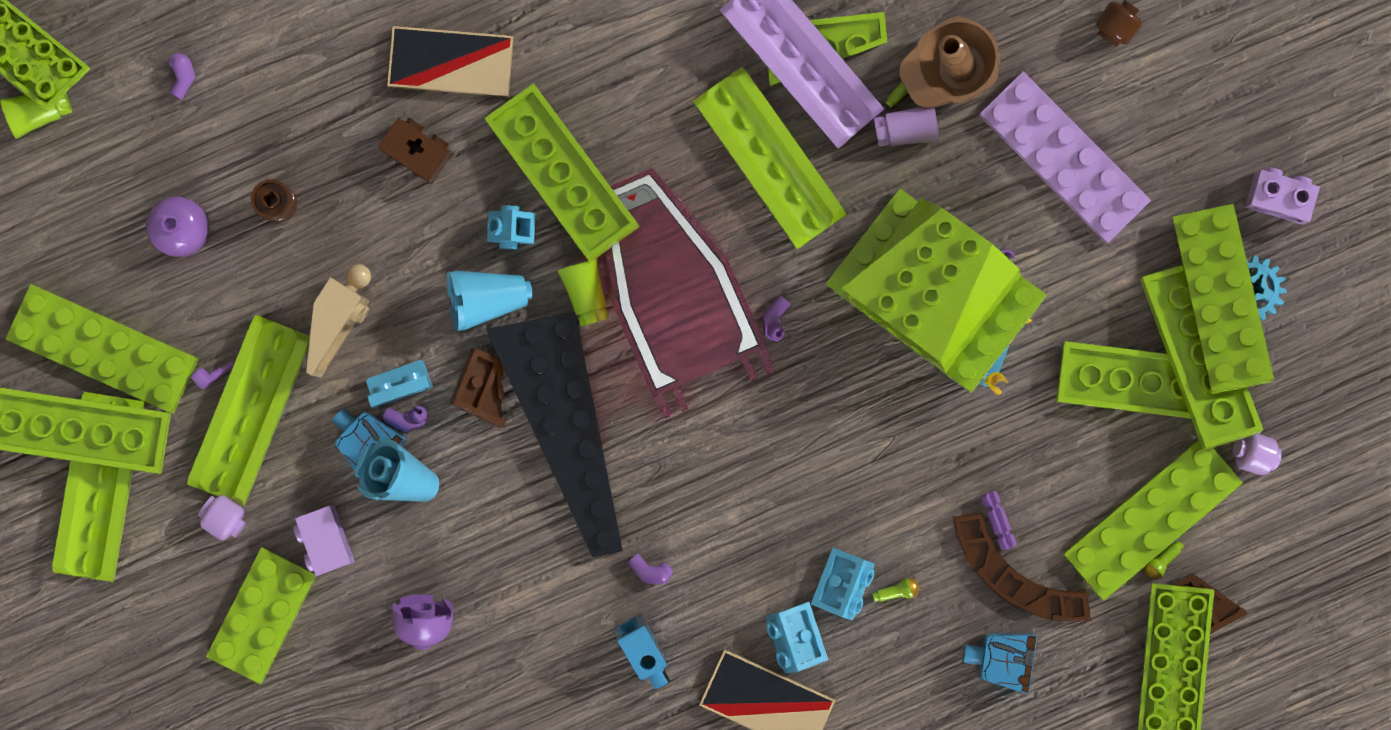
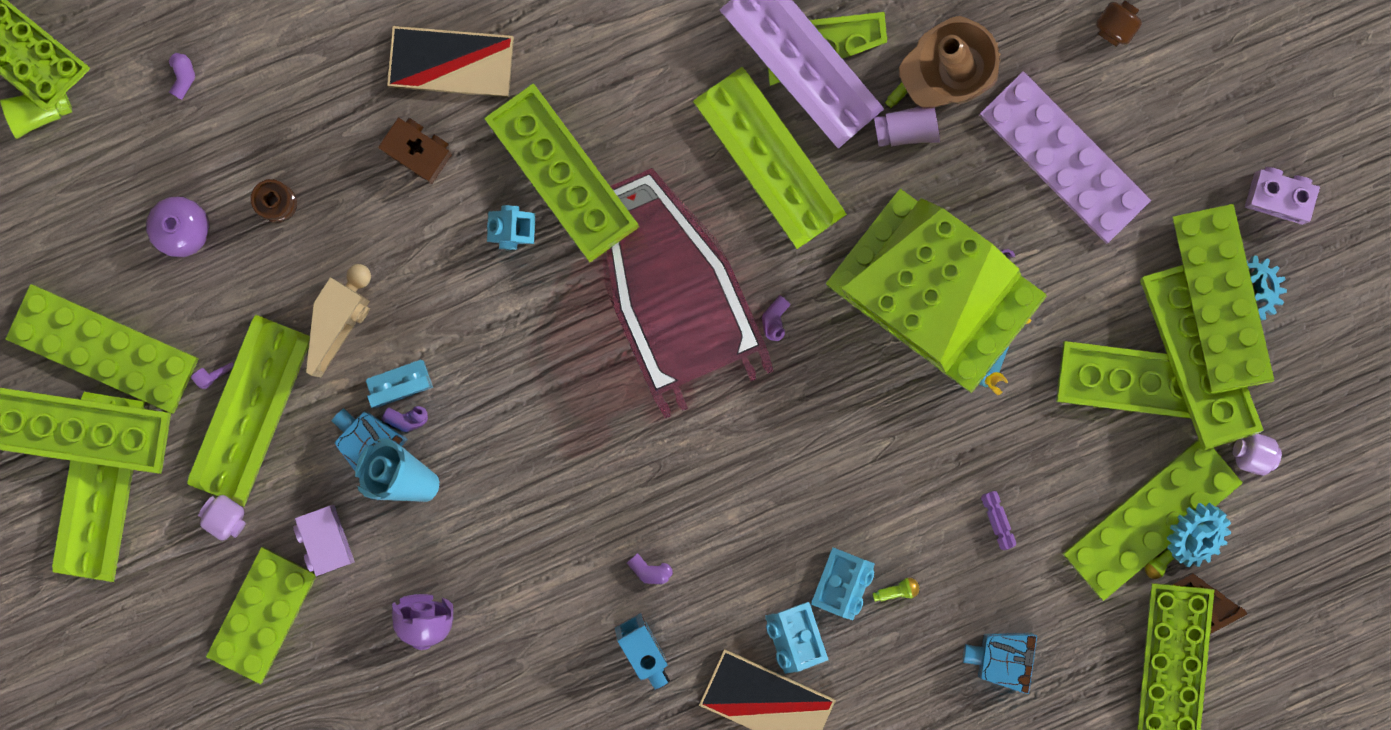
medium azure cone [446,270,532,331] -> none
reddish brown wing [449,348,505,428] -> none
black wing [487,312,623,557] -> none
lime plant [557,258,609,327] -> none
reddish brown tile [952,512,1091,622] -> none
none -> medium azure gear [1167,503,1231,567]

